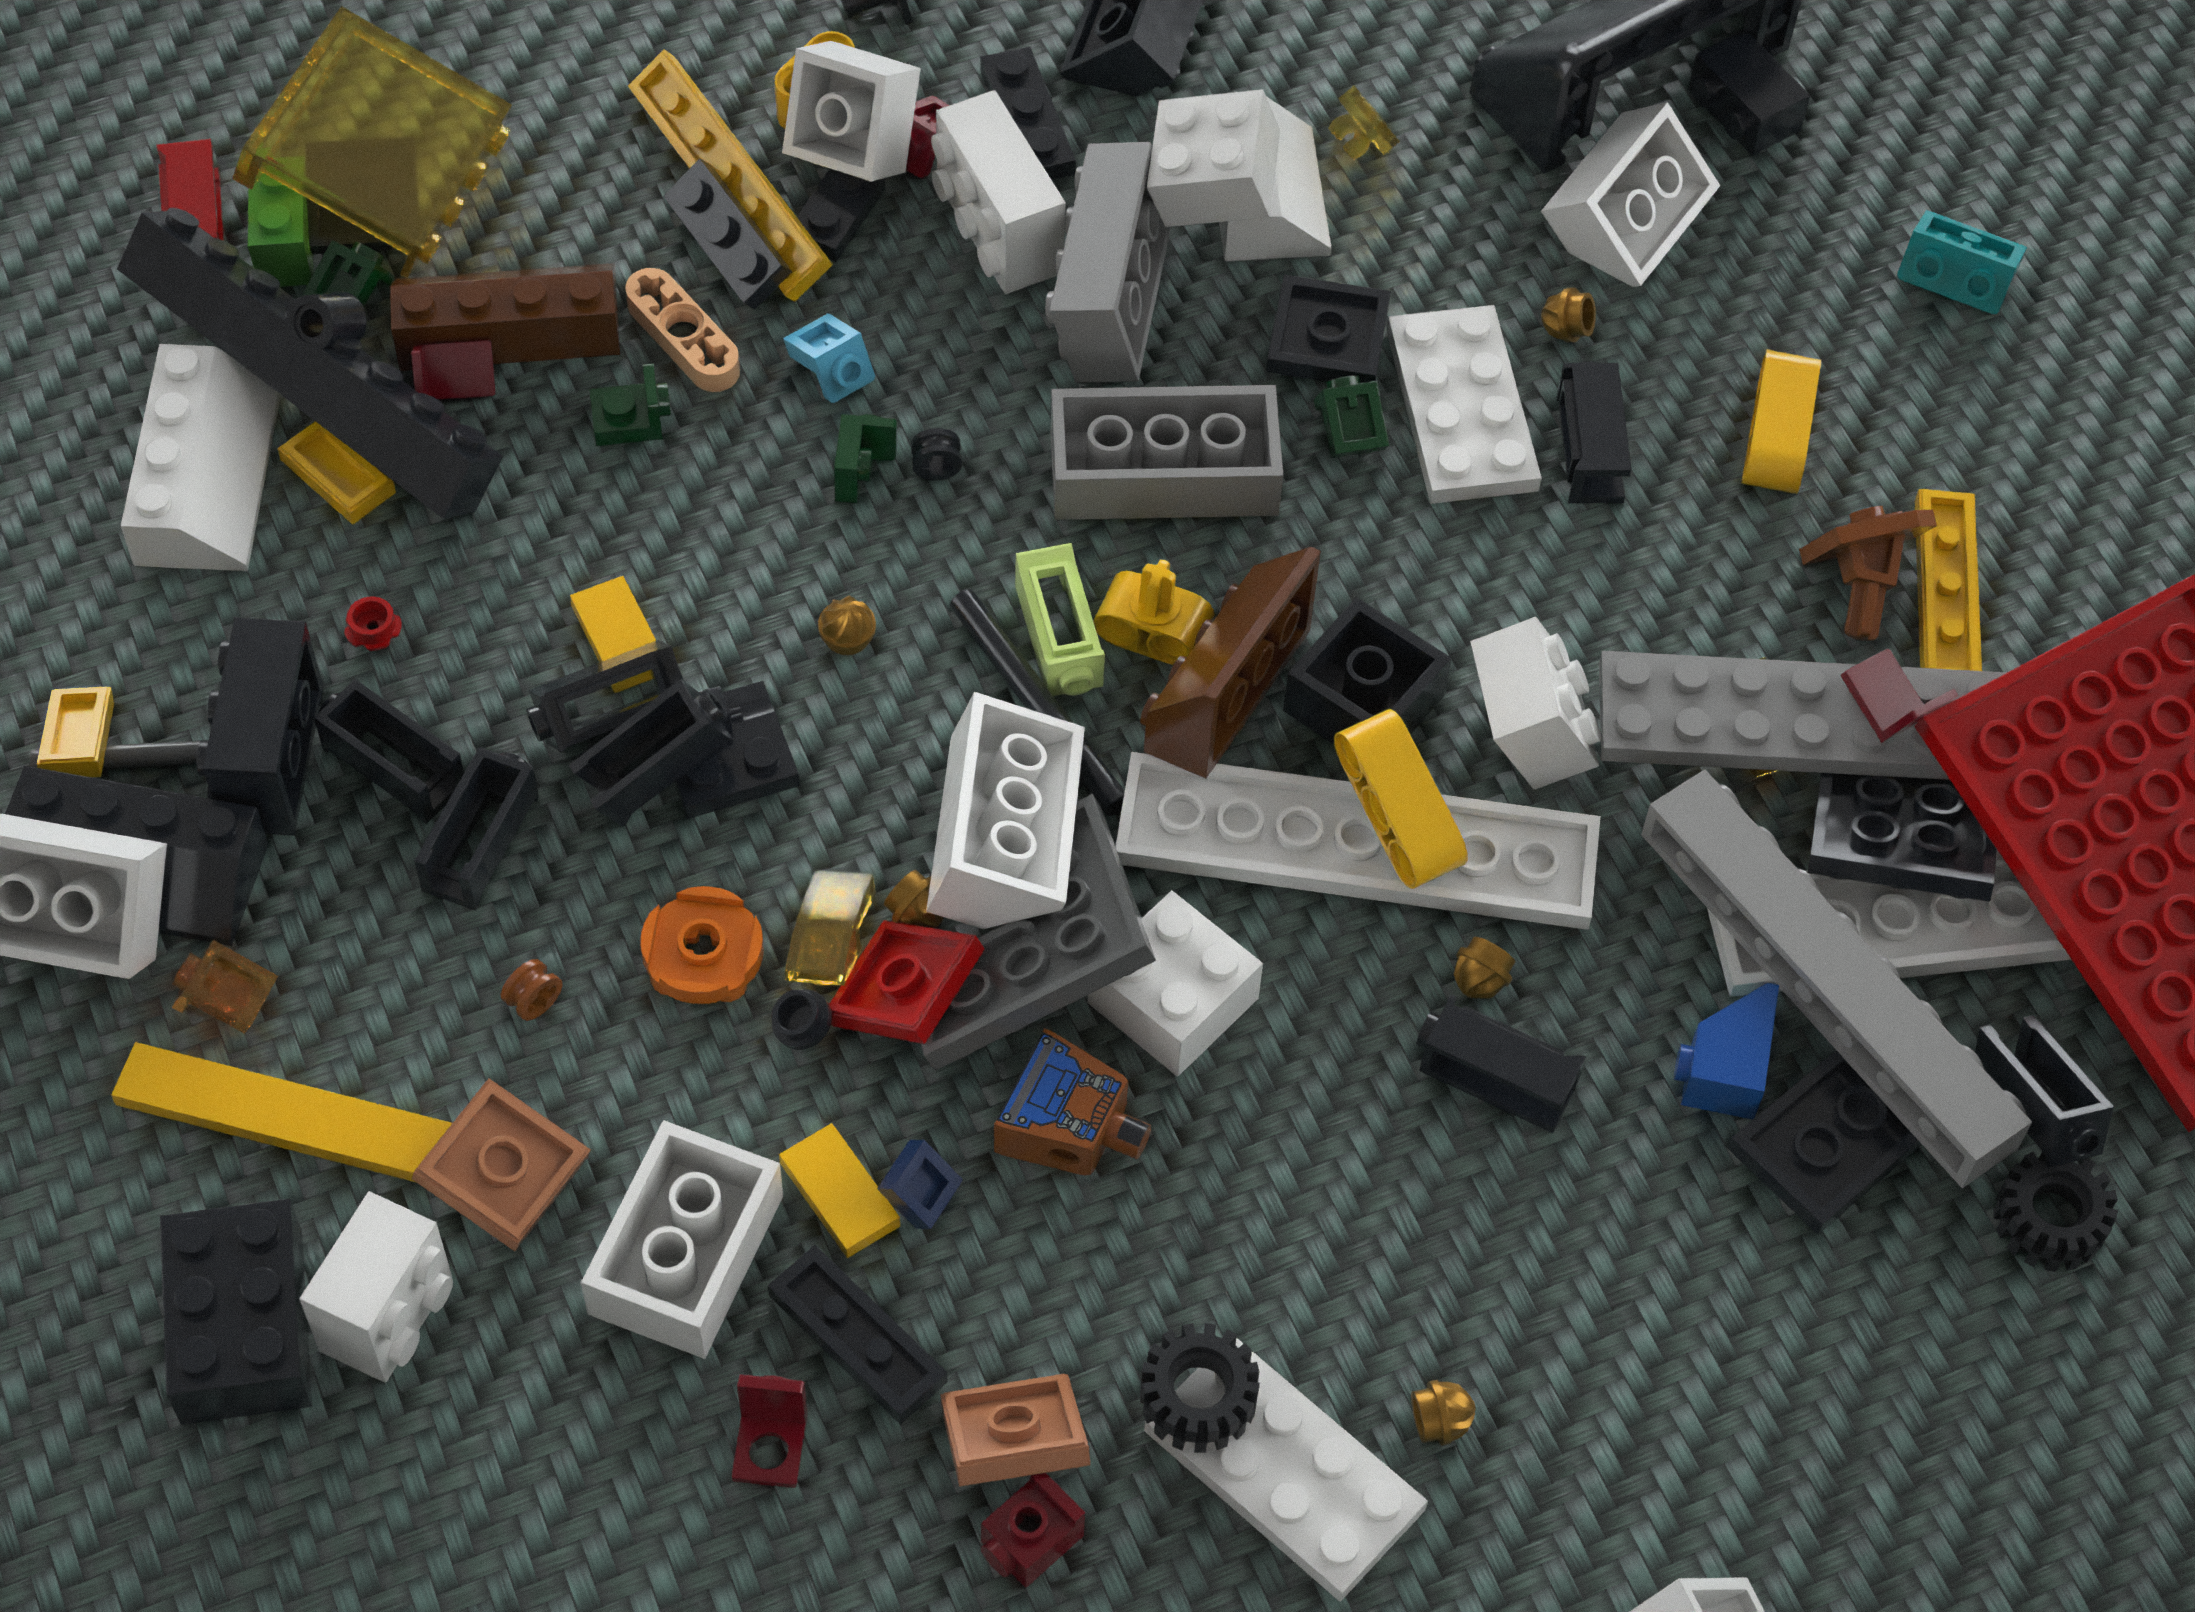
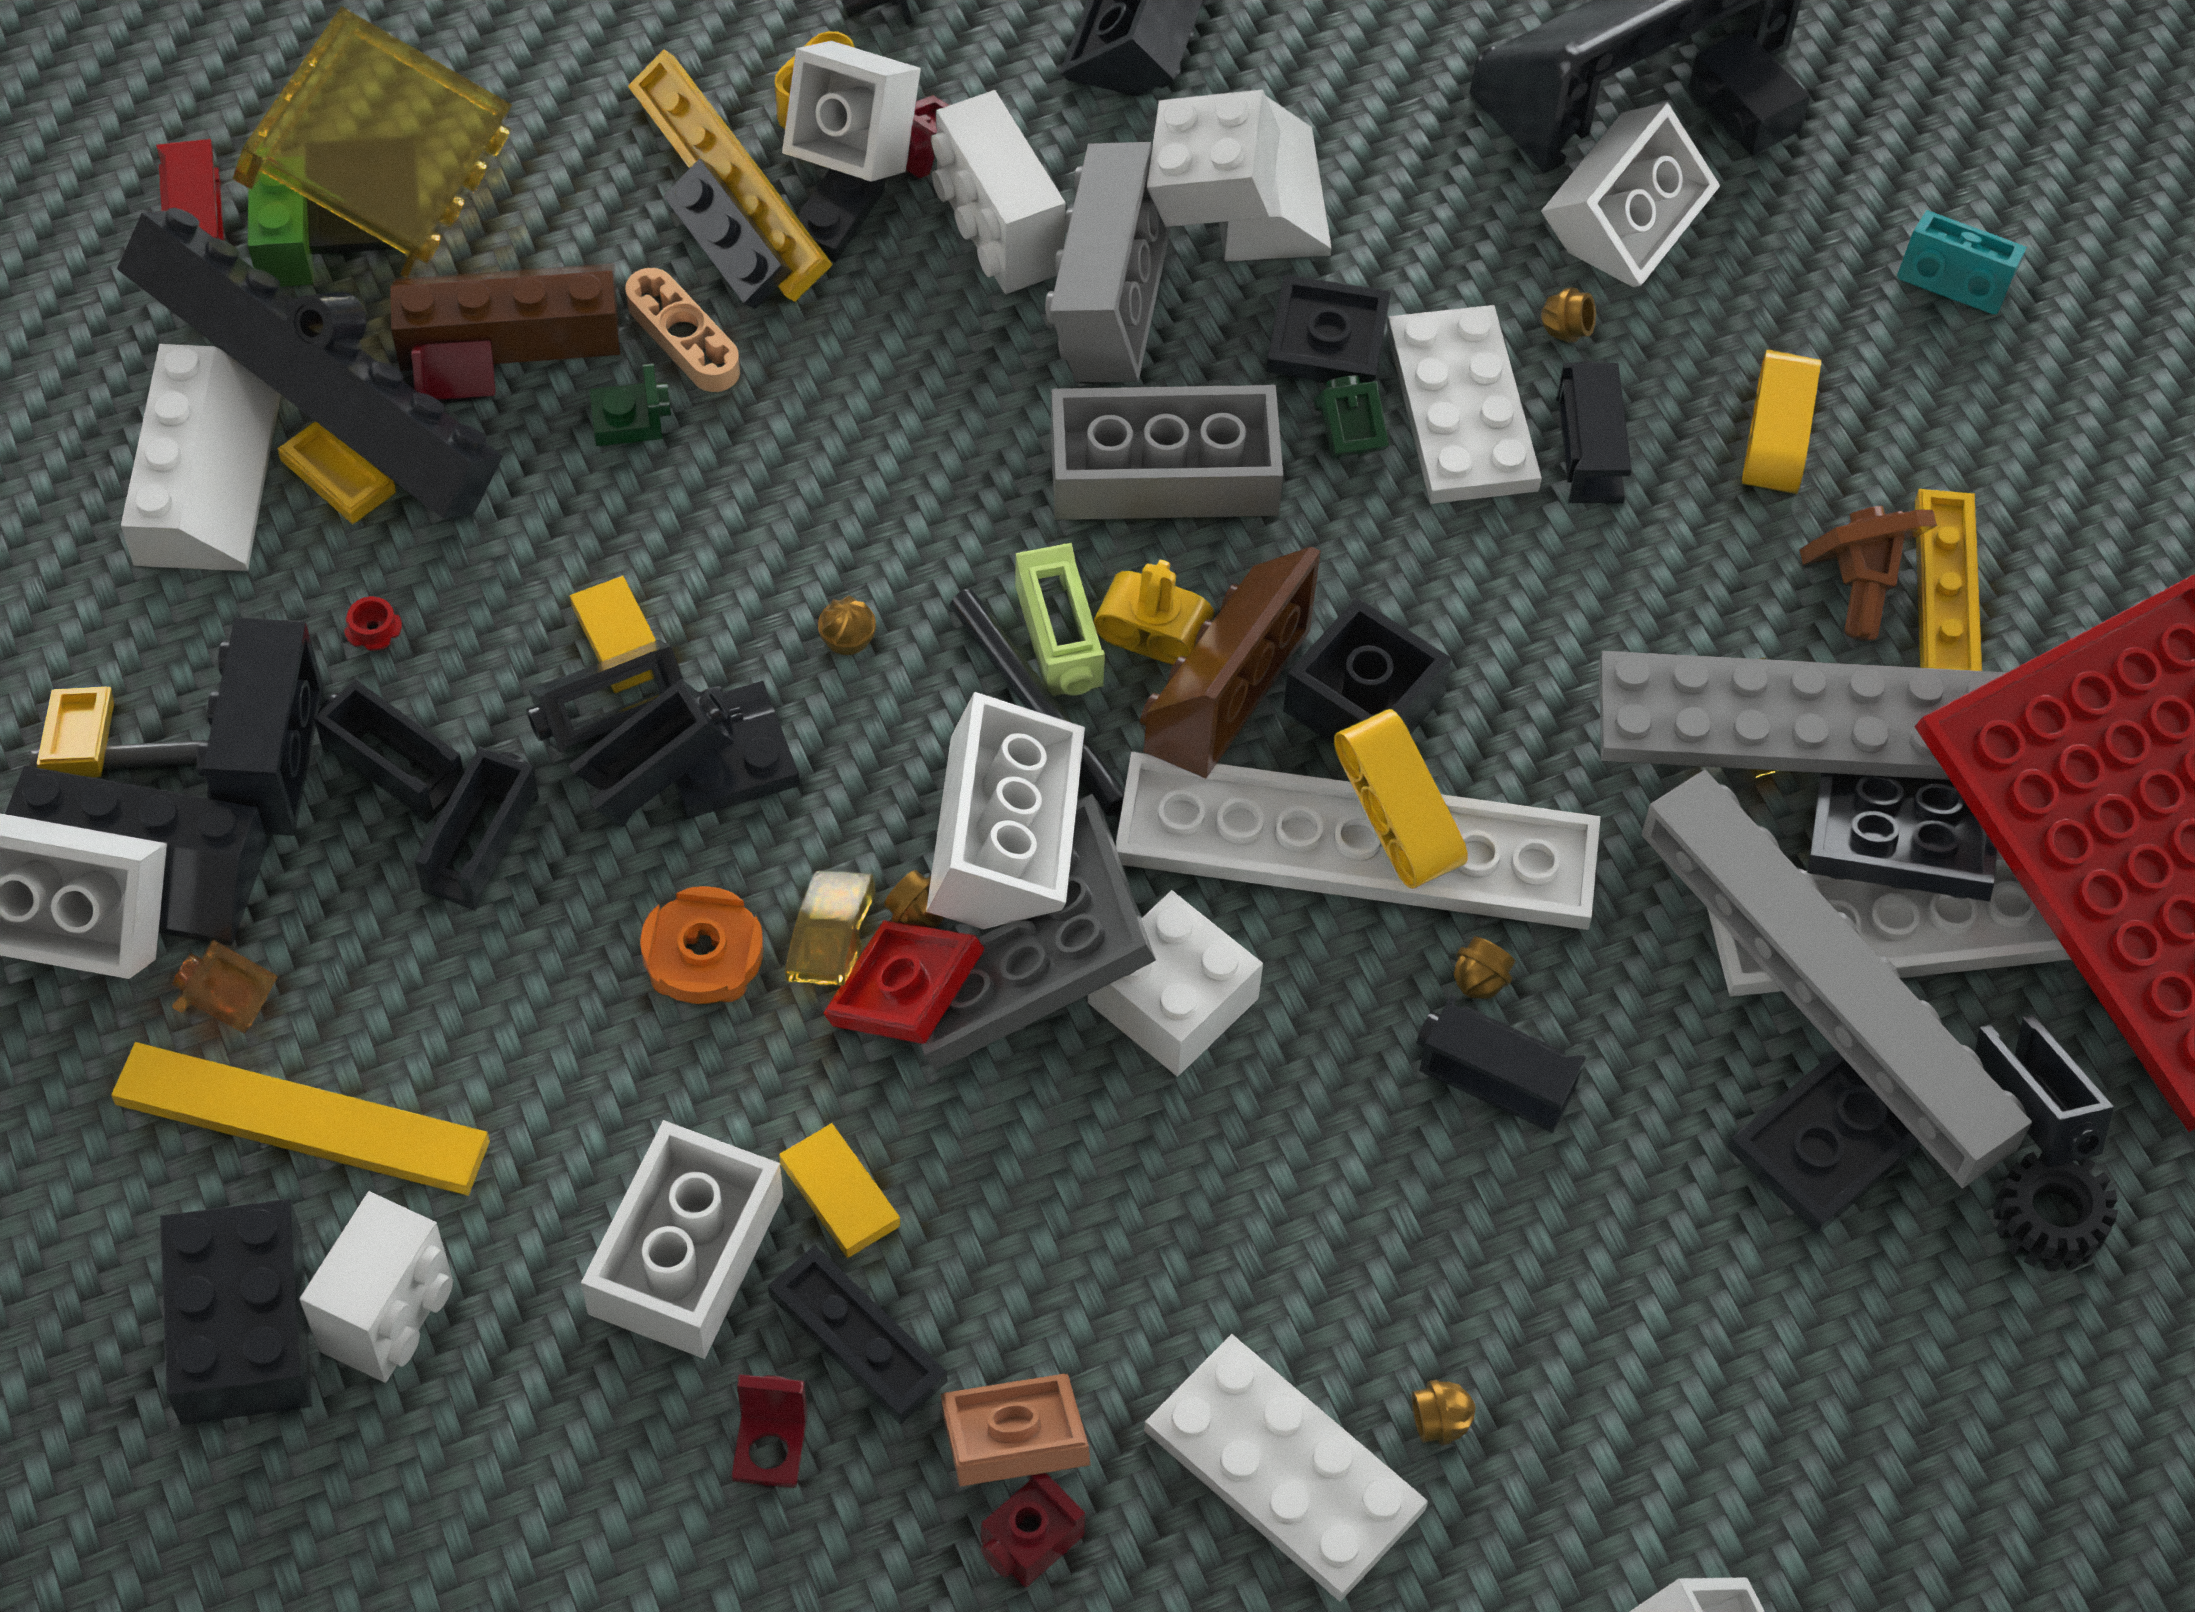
dark green bracket [301,240,395,308] -> none
nougat tile [412,1078,591,1251] -> none
dark orange bush [501,959,563,1021] -> none
black plate [771,989,832,1050] -> none
medium azure bracket [783,313,875,403] -> none
dark green bracket [834,414,897,503] -> none
dark blue plate [877,1140,963,1229] -> none
black bush [911,428,962,481] -> none
black plate [980,46,1076,180] -> none
torso [994,1028,1152,1176] -> none
black tyre [1140,1323,1260,1453] -> none
clear yellow tile [1328,85,1400,159] -> none
white brick [1470,617,1601,790] -> none
blue slope [1674,983,1779,1120] -> none
bracket [1841,649,1959,743] -> none

